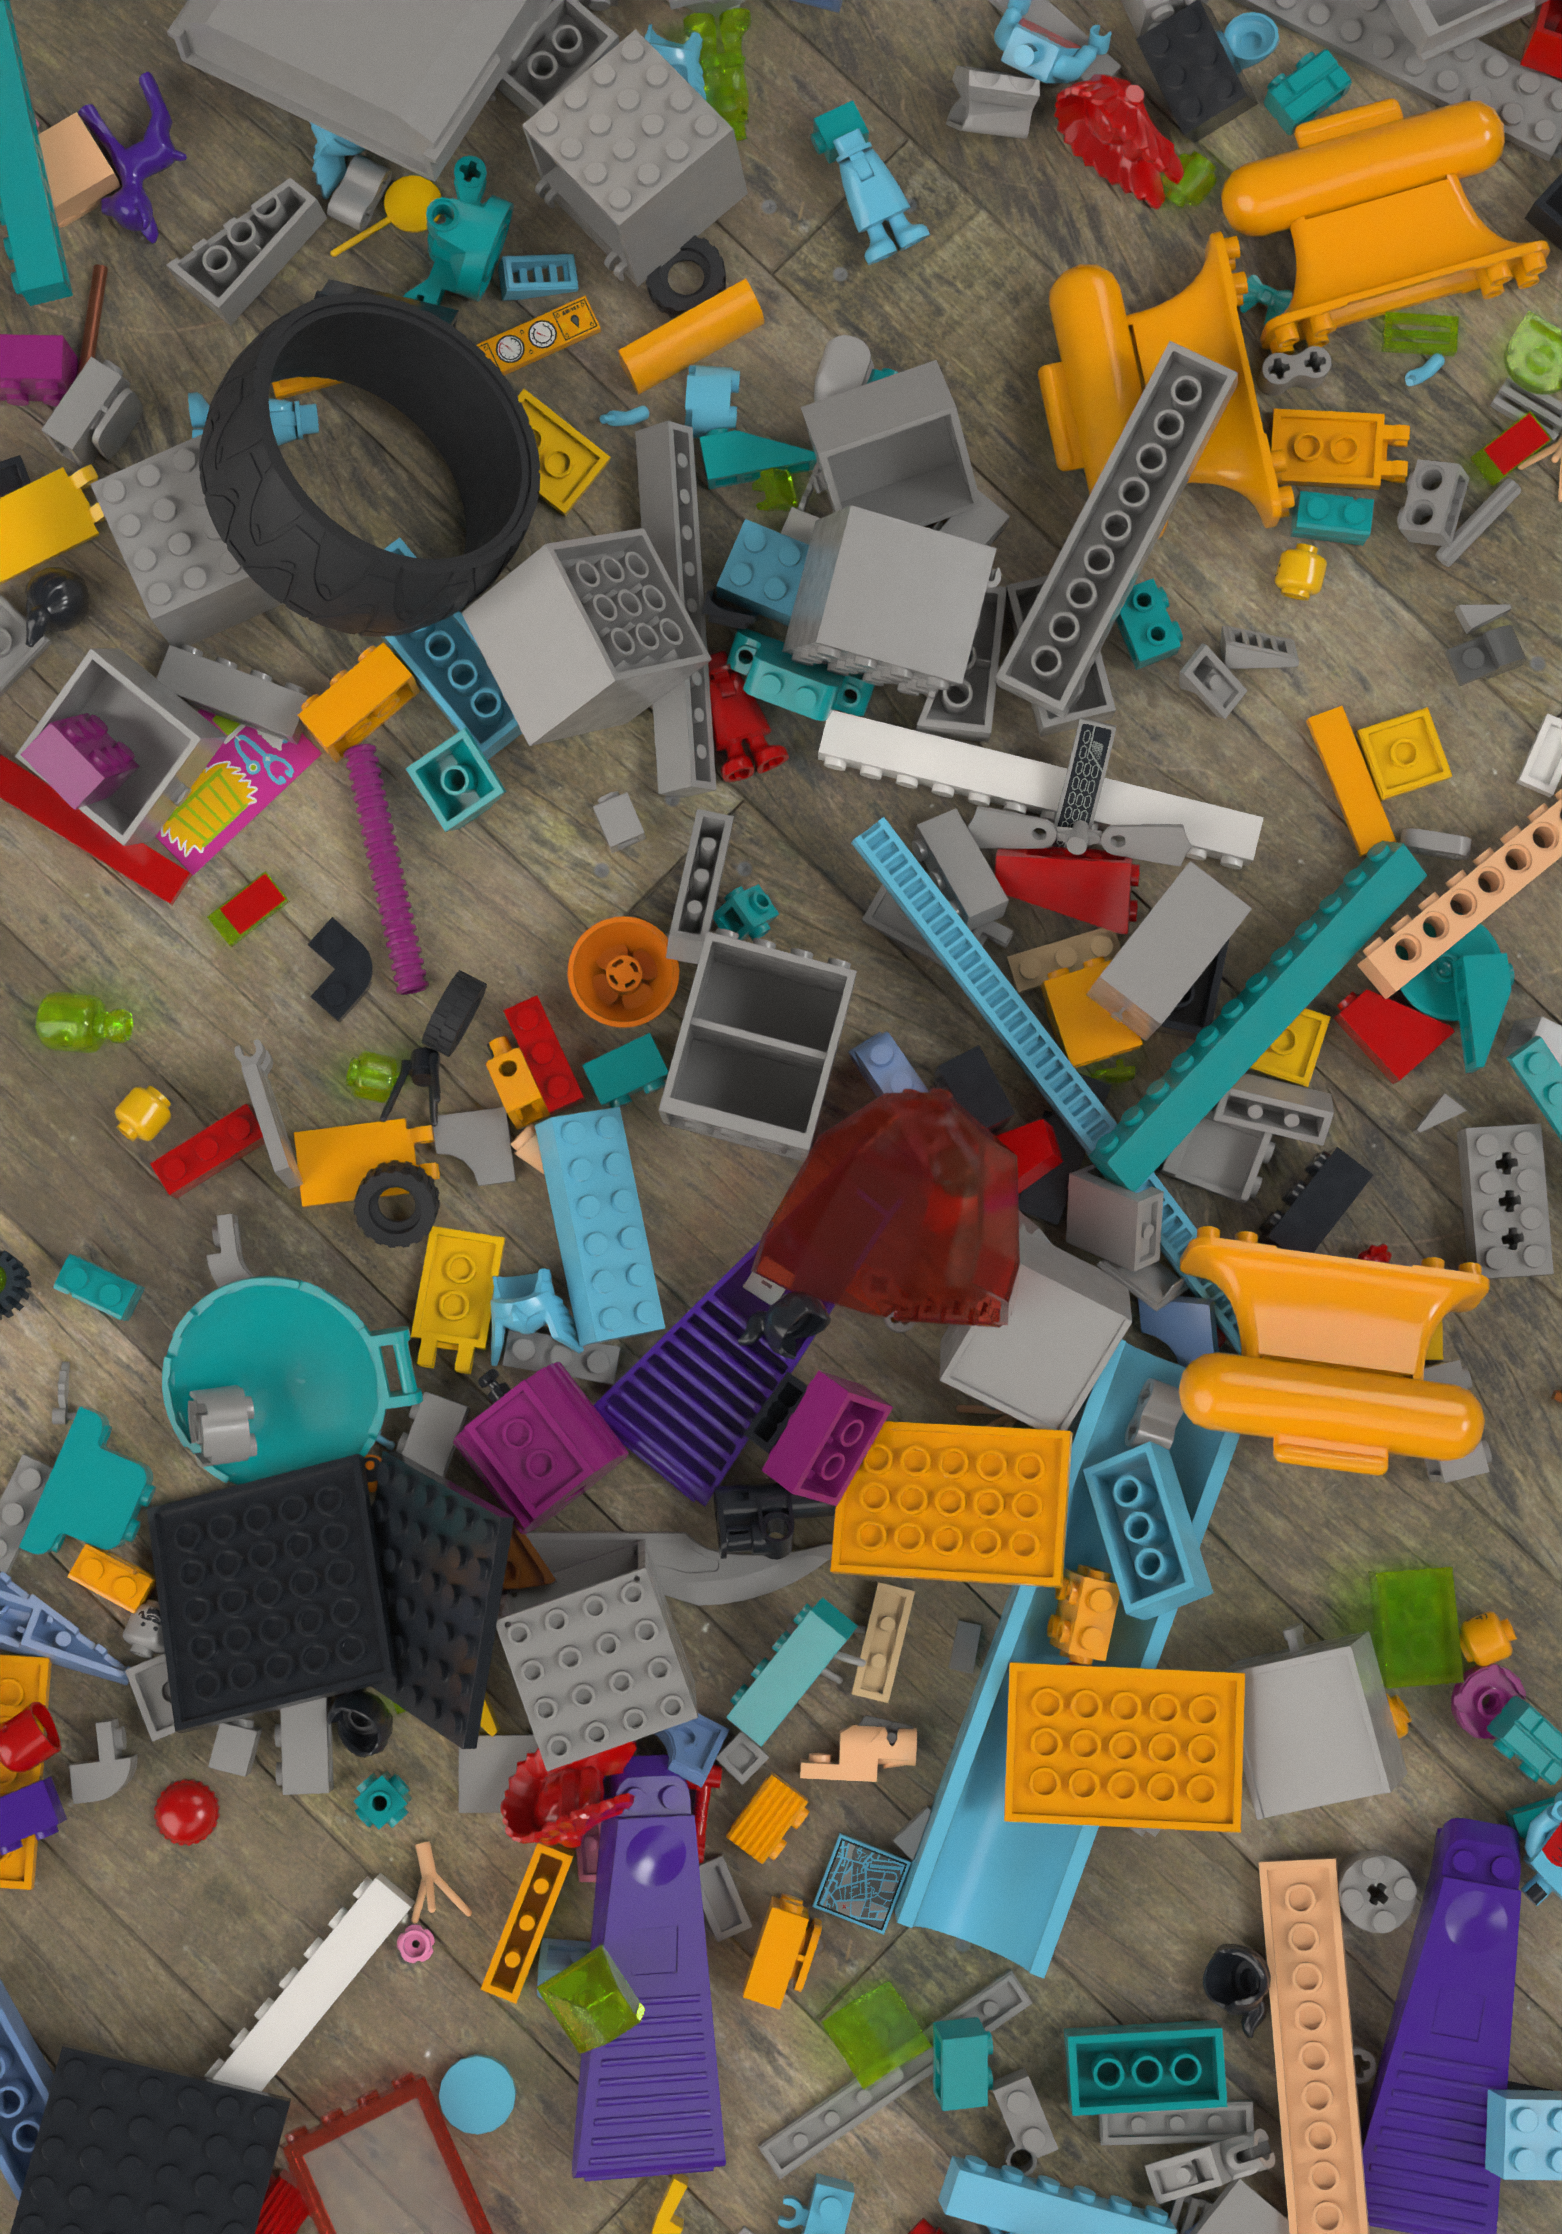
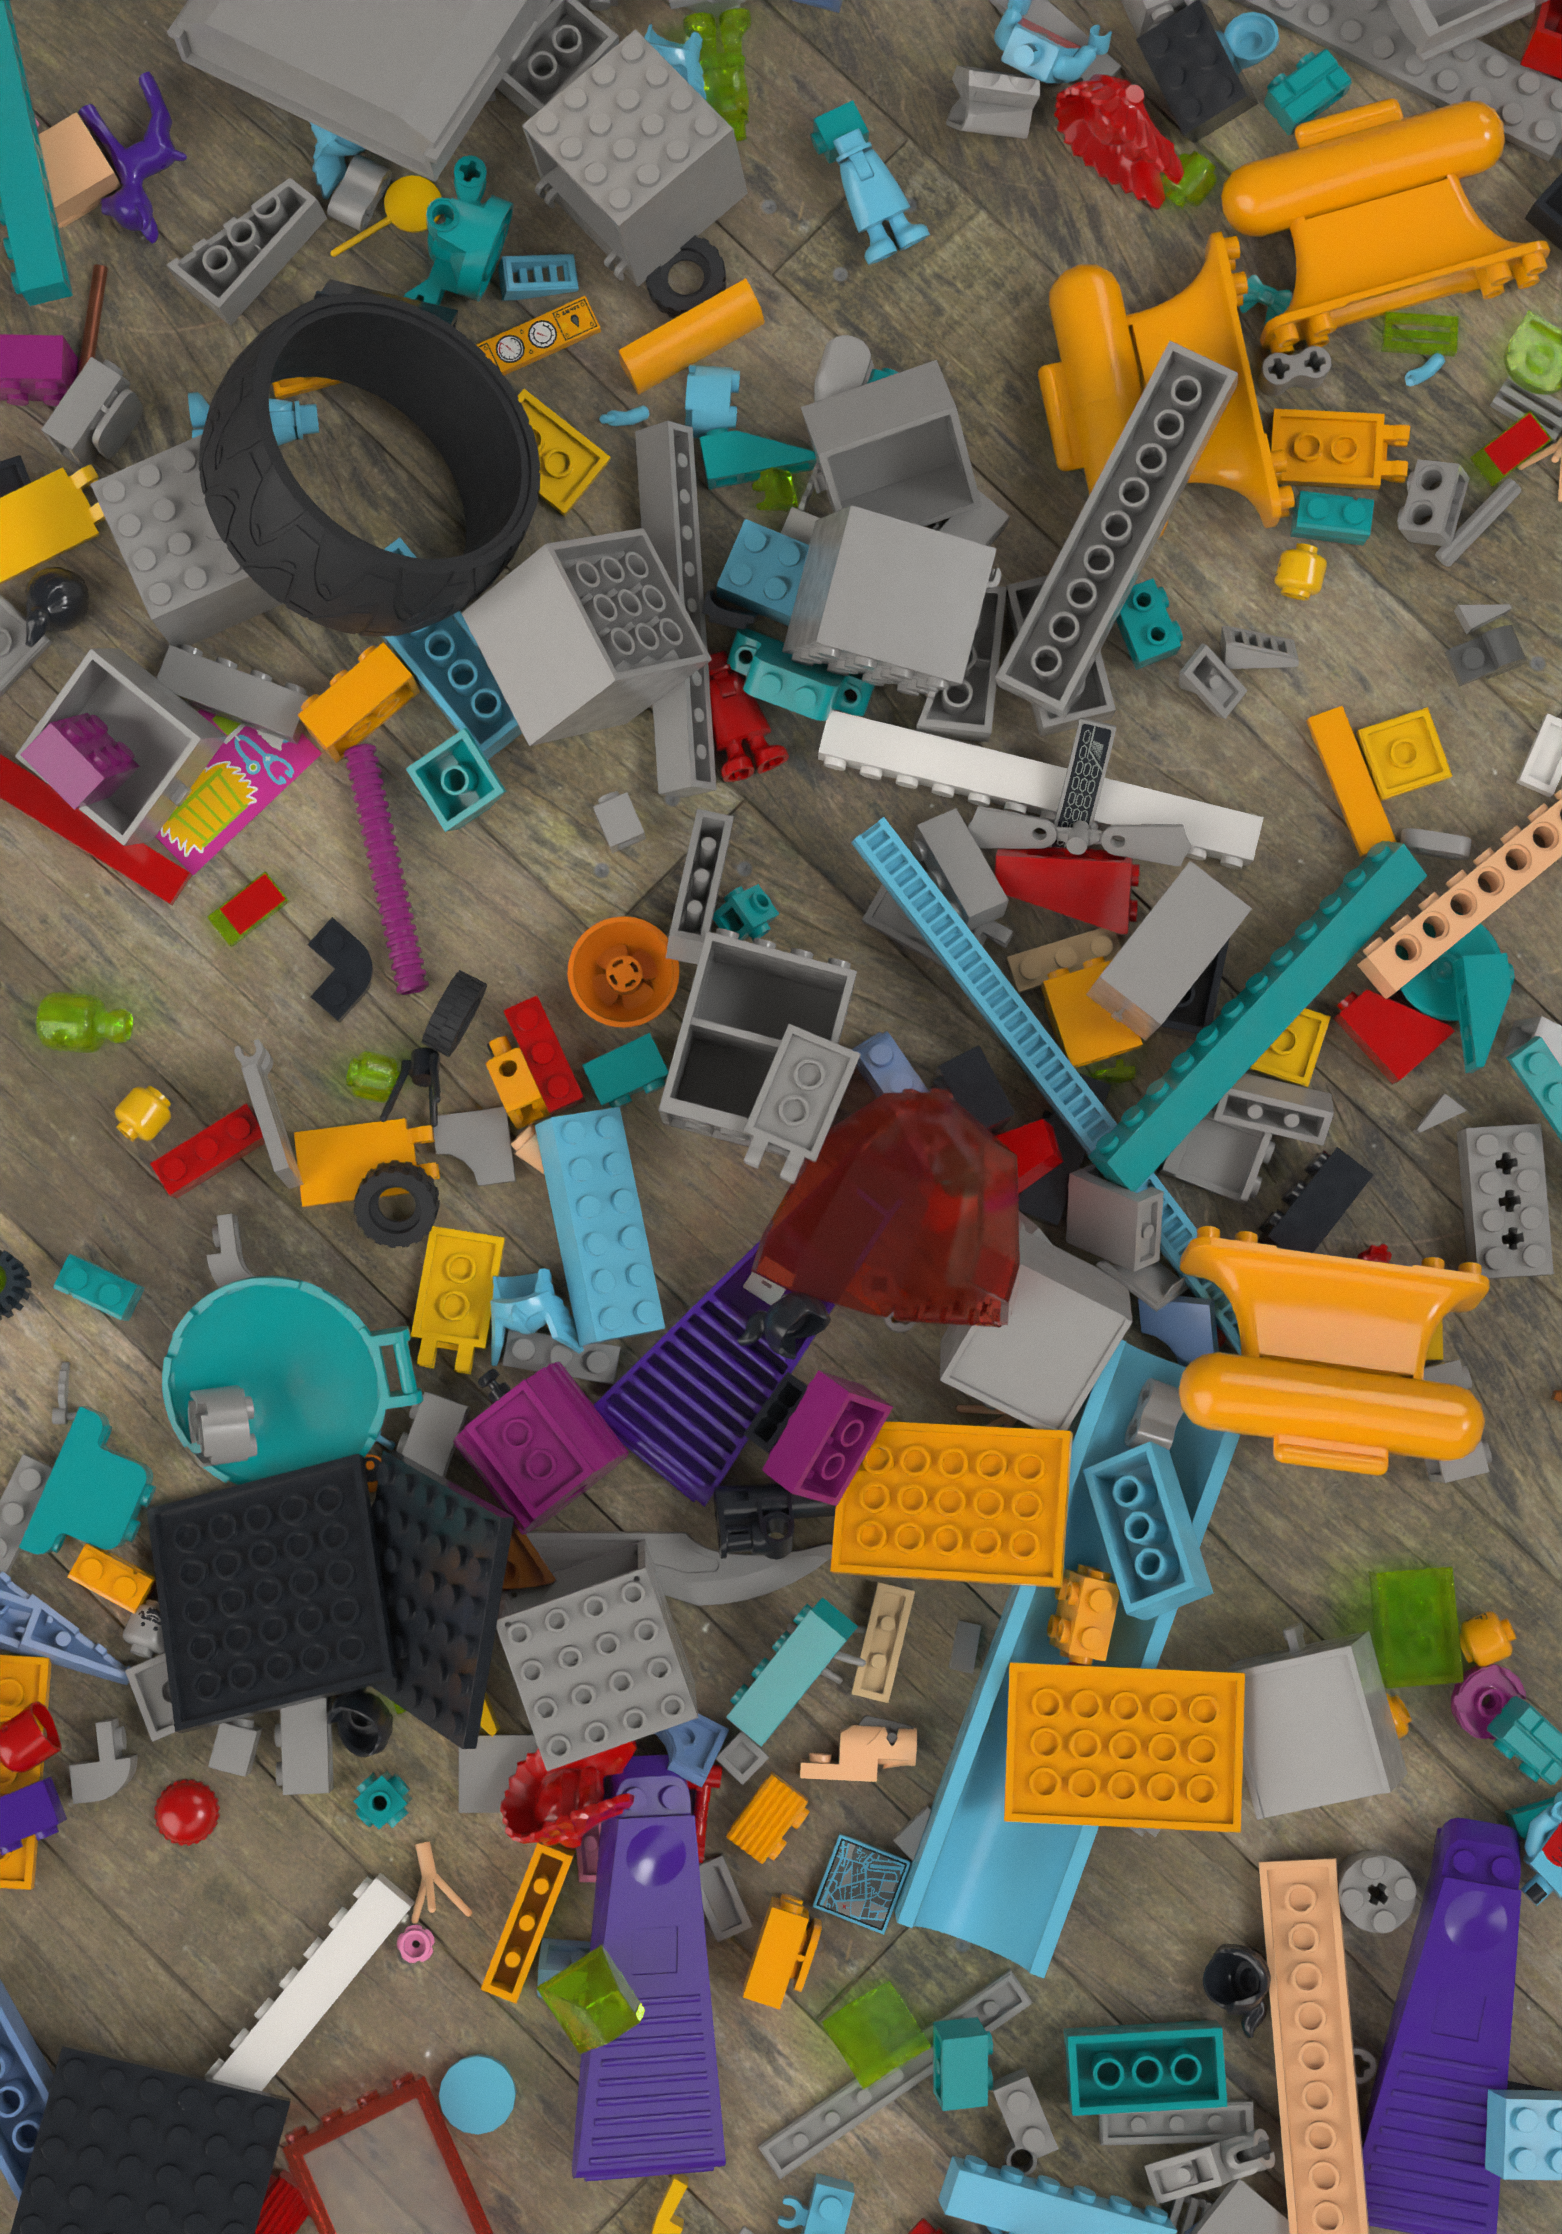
none -> light grey tile [743,1024,861,1184]

